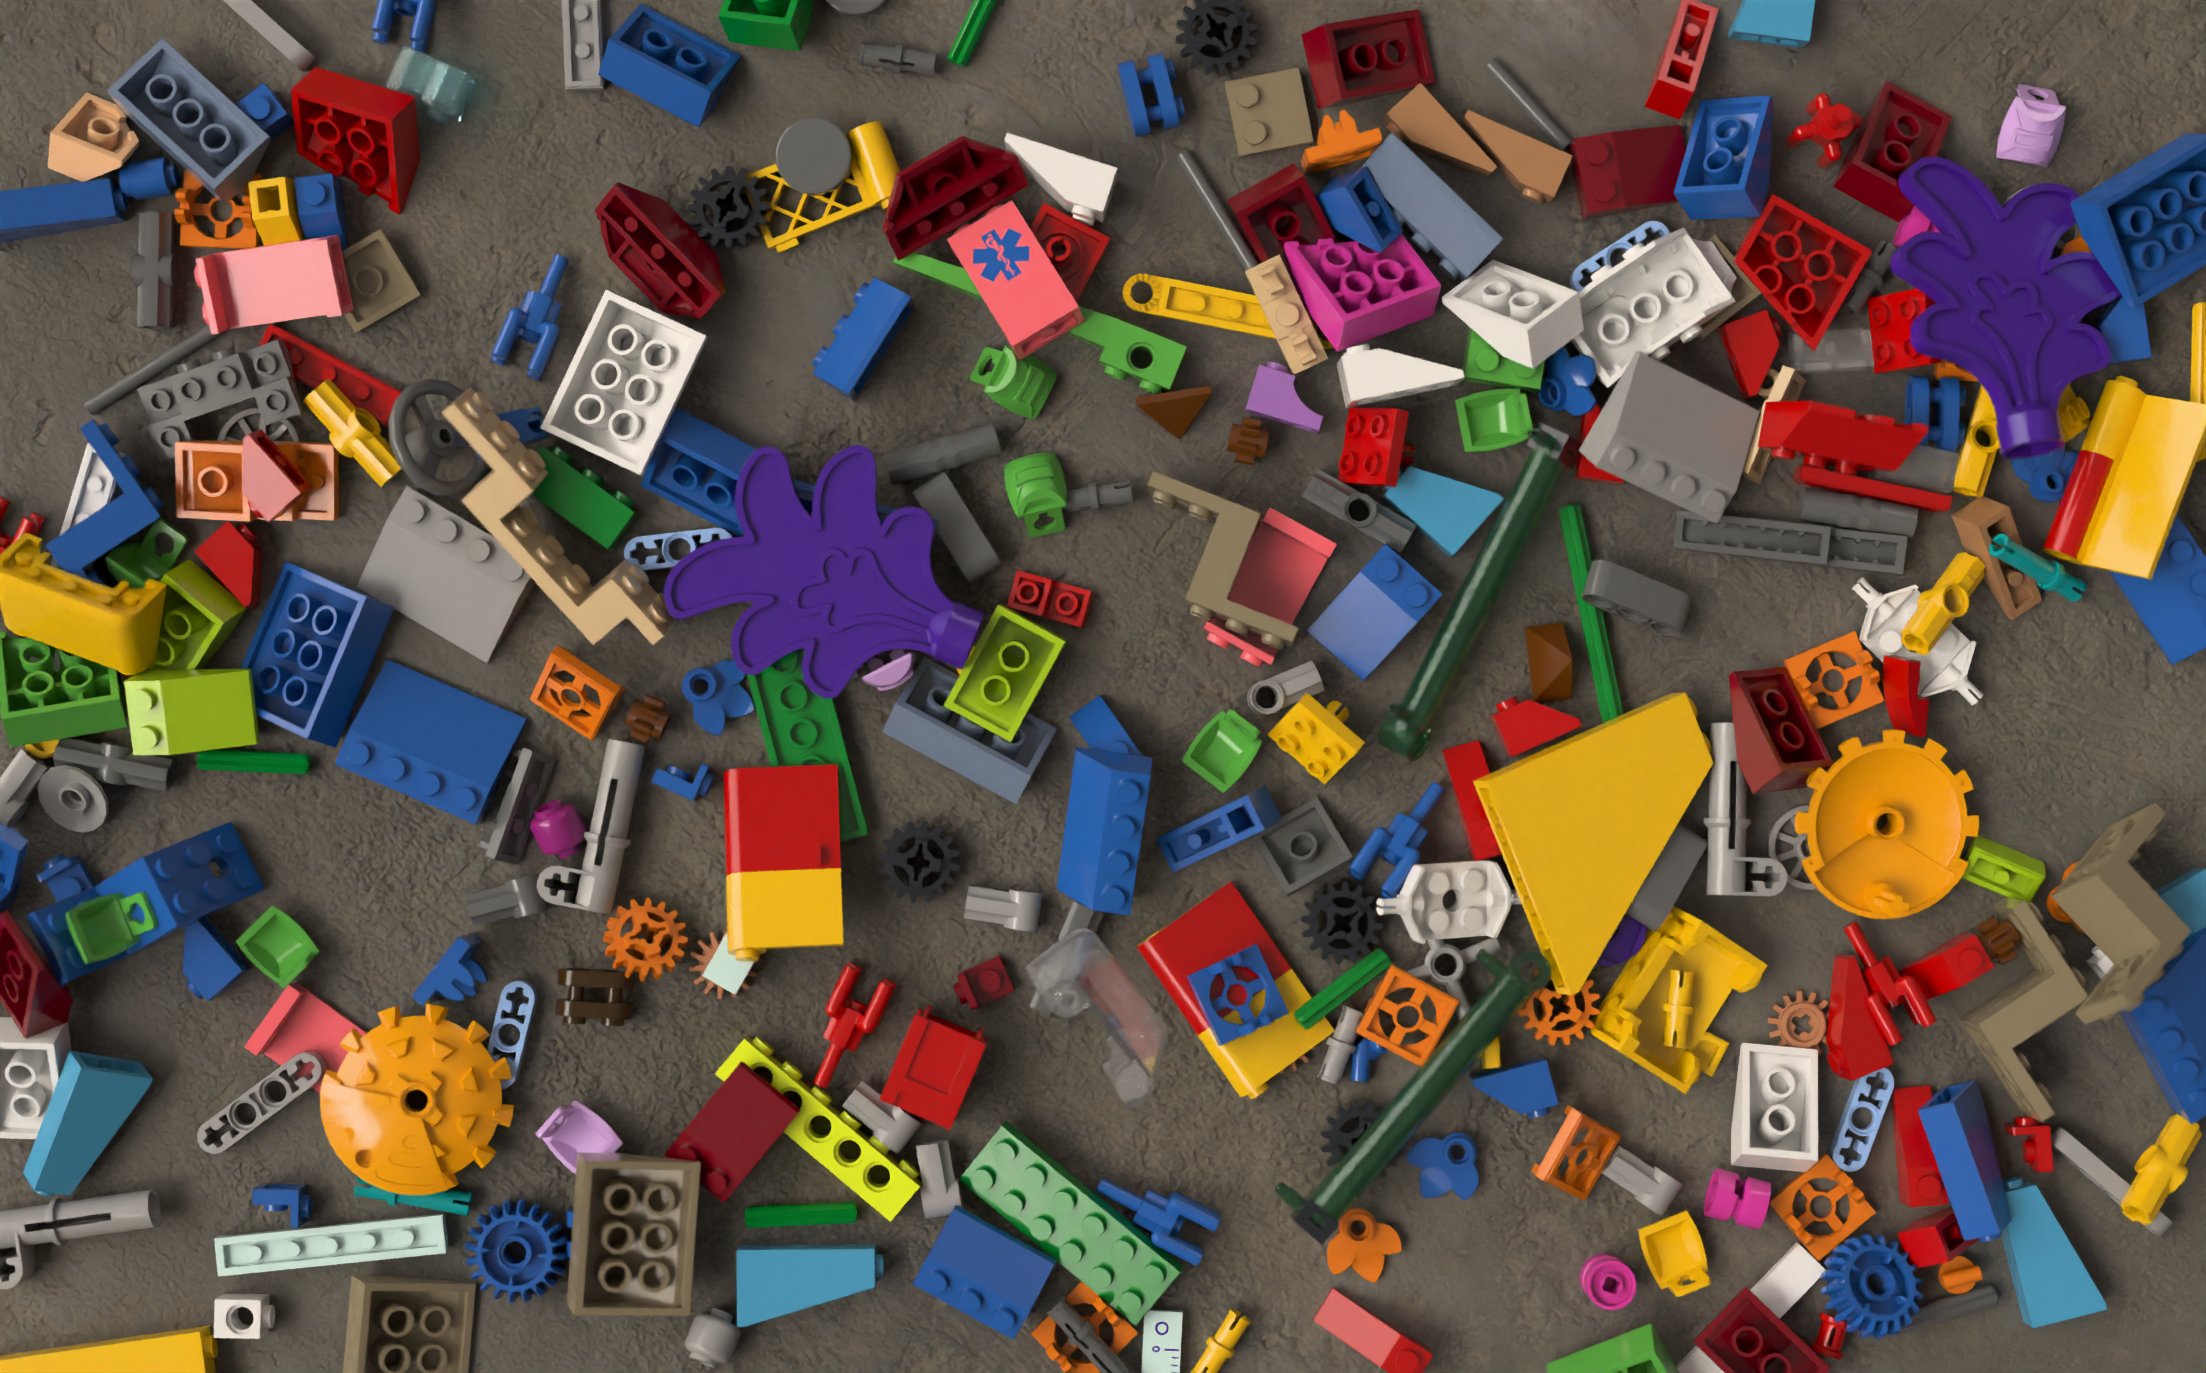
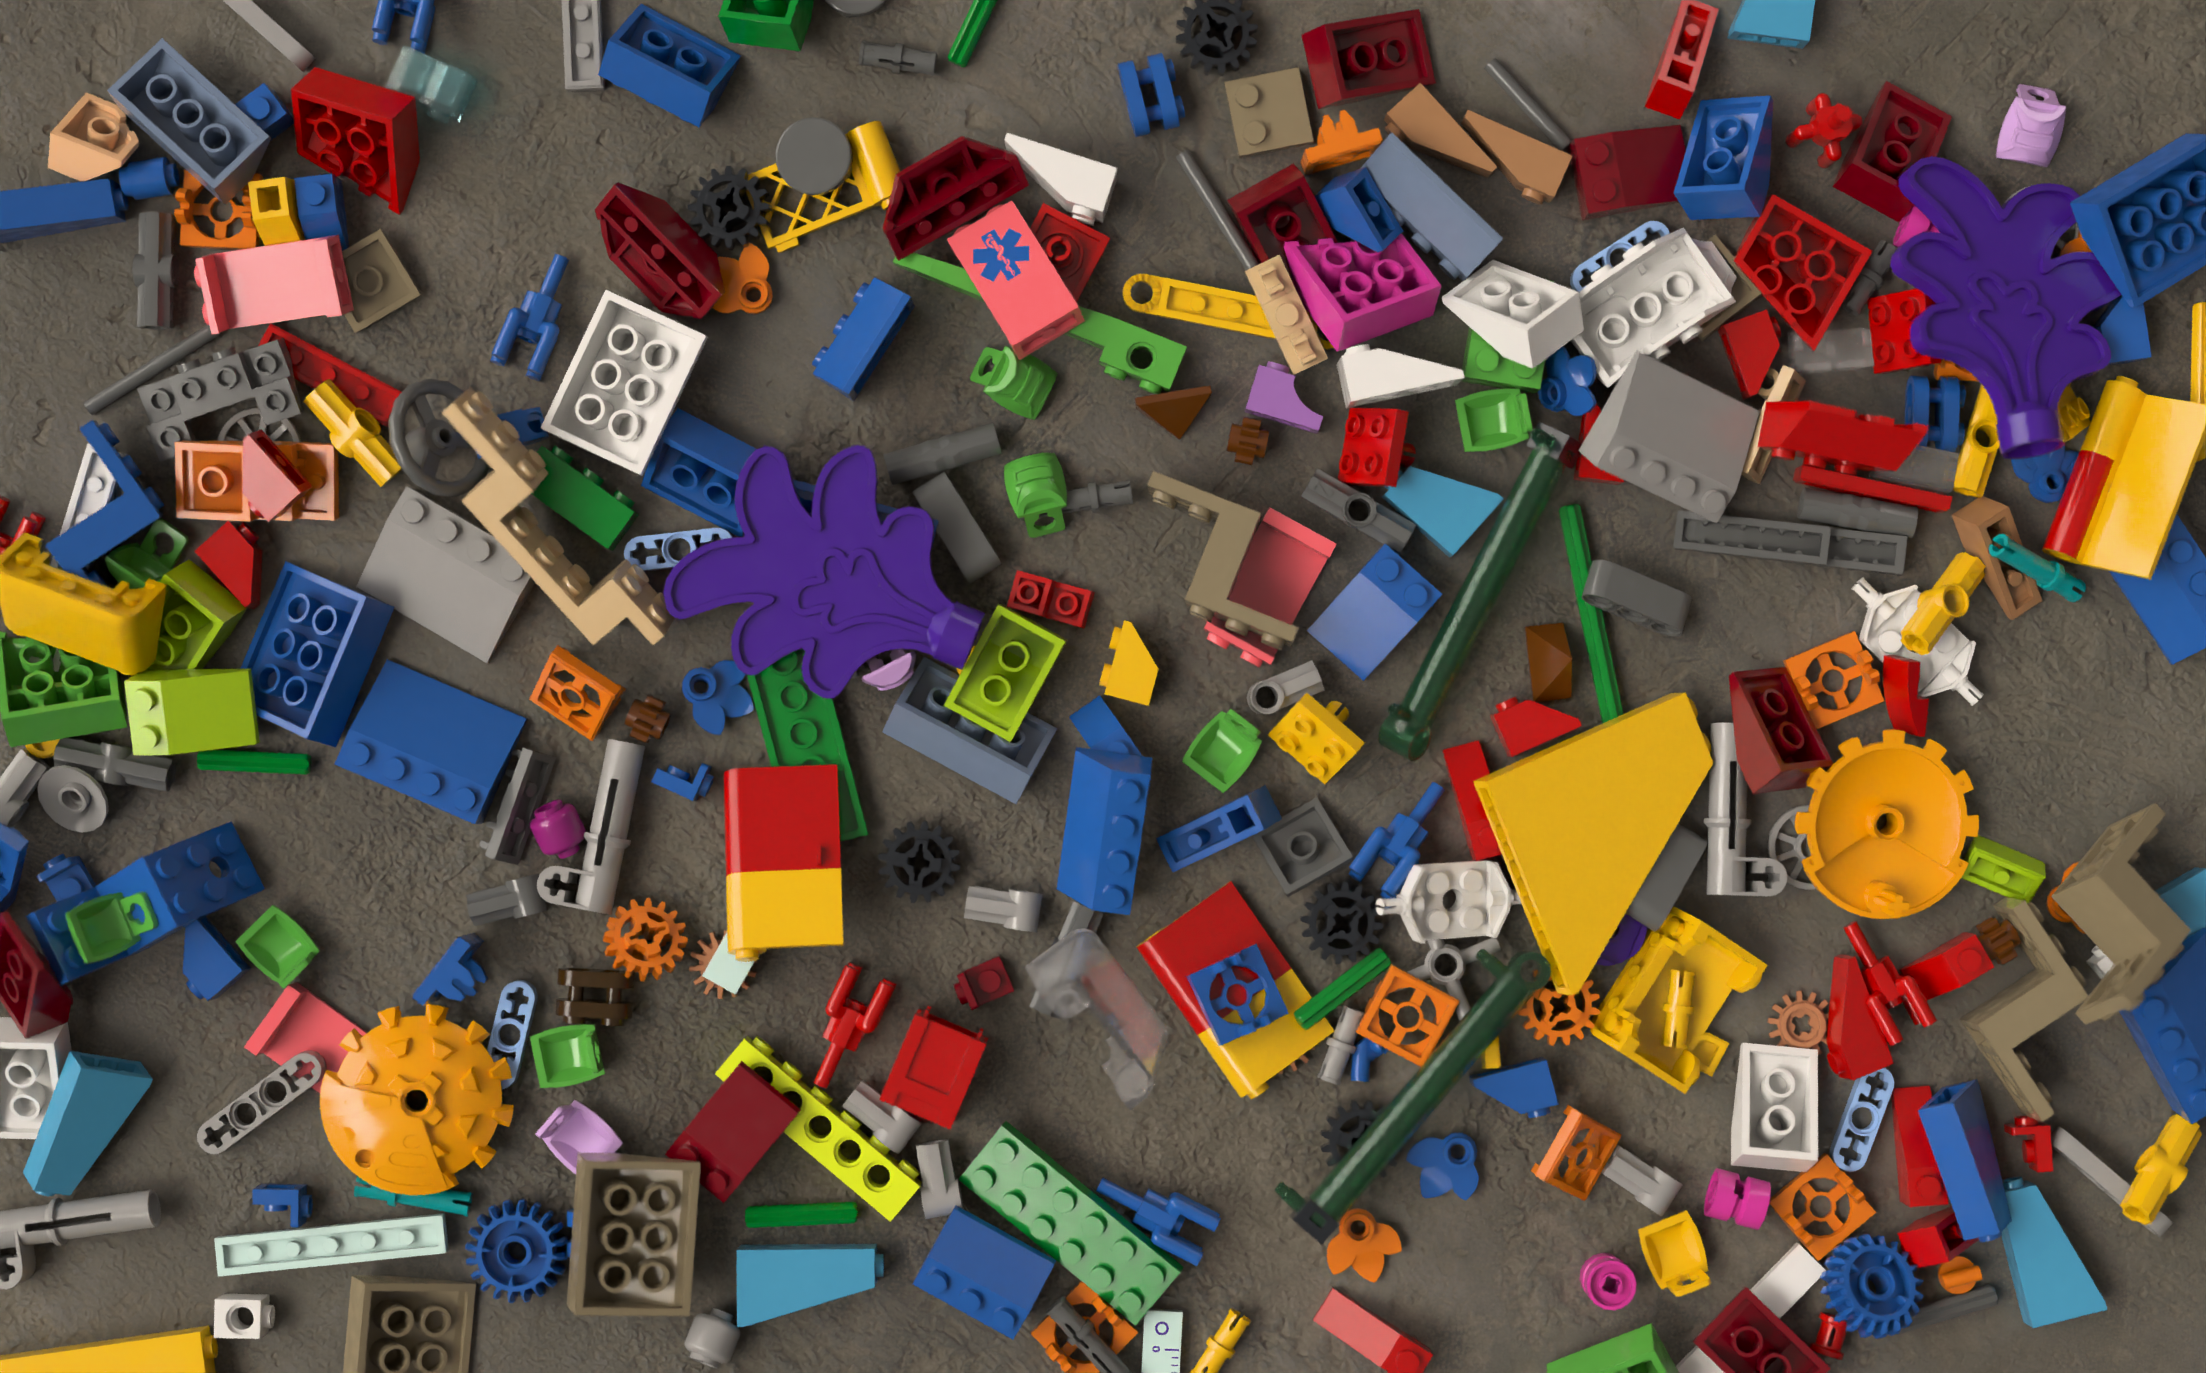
none -> bright green piece [530,1024,605,1088]
none -> orange plate [712,243,773,314]
none -> yellow slope [1099,620,1158,706]

